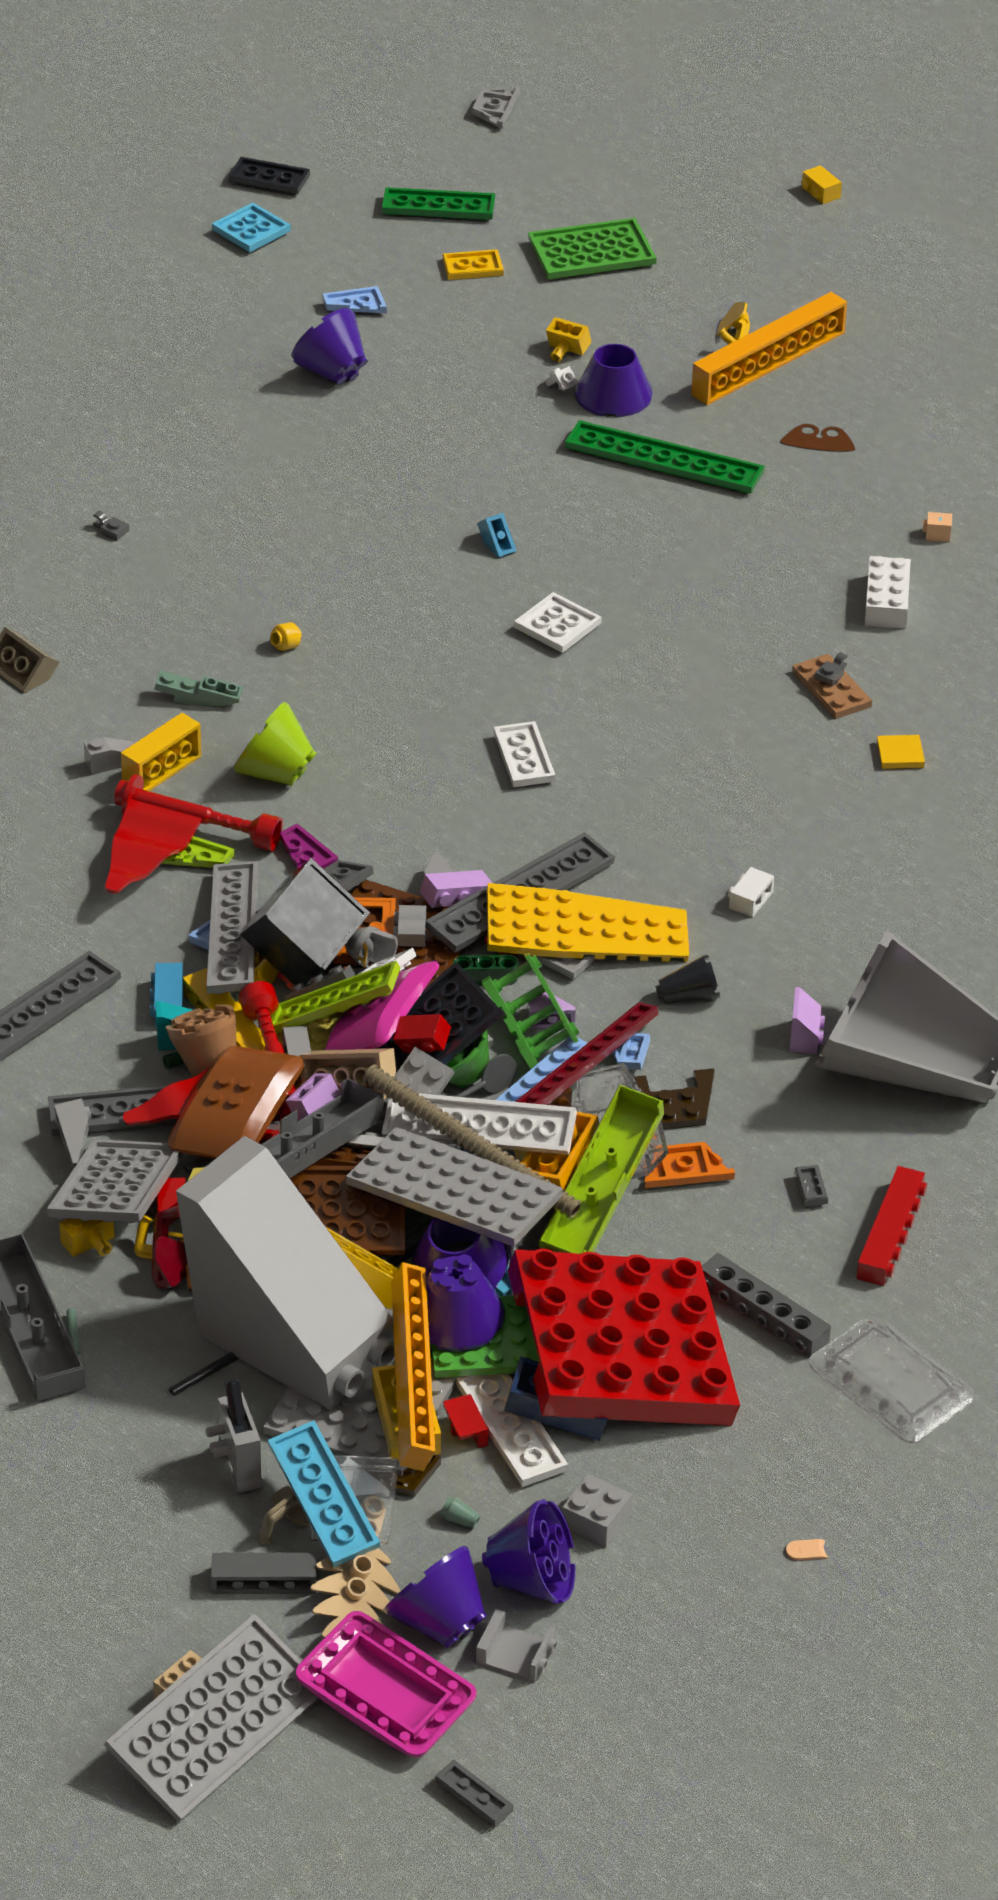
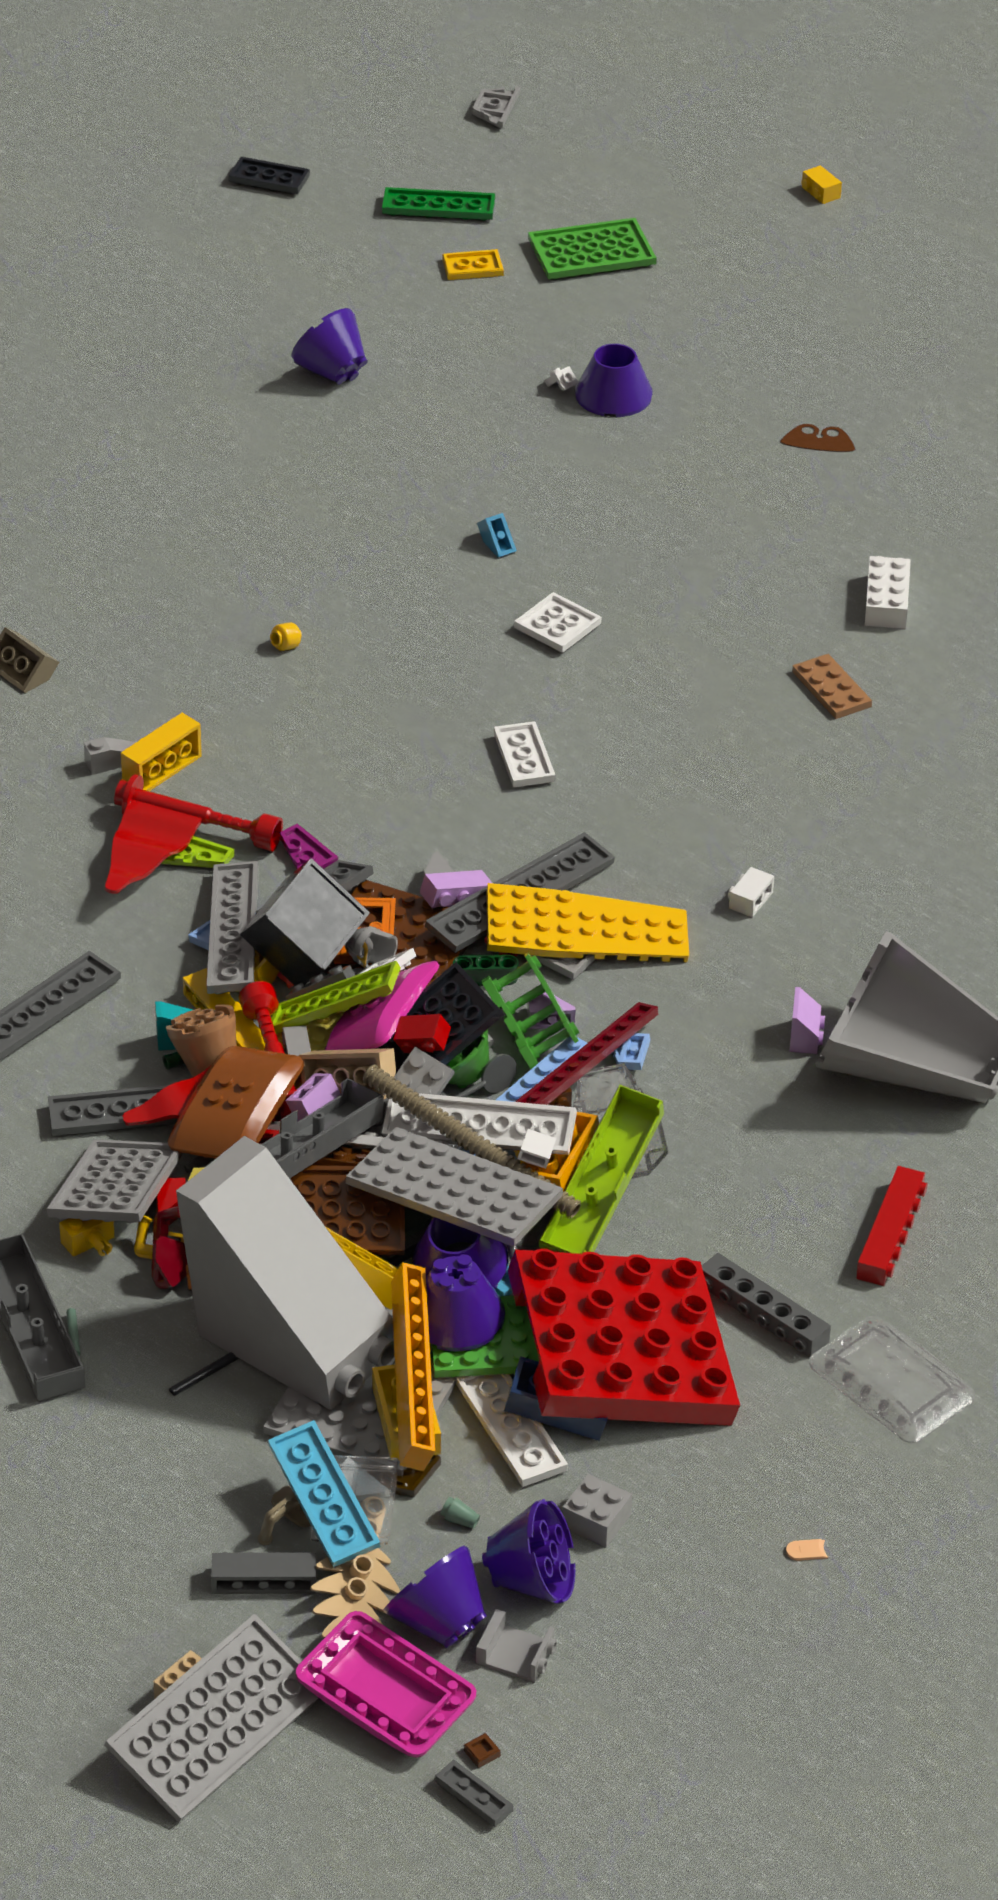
light grey slope [54,1098,92,1171] -> none
dark grey plate [93,511,129,541] -> none
dark azure brick [150,963,183,1027] -> none
sand green slope [154,671,243,707] -> none
light grey piece [205,1379,263,1494] -> none
medium azure plate [212,202,291,252] -> none
lime cone [233,702,317,787] -> none
light blue wing [322,286,387,313] -> none
light grey brick [393,905,426,947] -> none
red panel [443,1394,488,1449] -> none
yellow brick [546,317,592,362] -> none
green plate [565,420,765,494] -> none
dark brown wing [625,1068,715,1130] -> none
orange wing [644,1142,735,1188] -> none
black cone [655,954,720,1002] -> none
light orange brick [691,292,847,405] -> none
yellow piece [716,302,750,345] -> none
dark grey plate [794,1165,828,1207] -> none
dark grey plate [815,652,847,686] -> none
yellow tile [877,735,925,769] -> none
light nougat brick [922,512,952,542] -> none
none -> reddish brown tile [463,1733,501,1768]
none -> white piece [517,1129,556,1169]

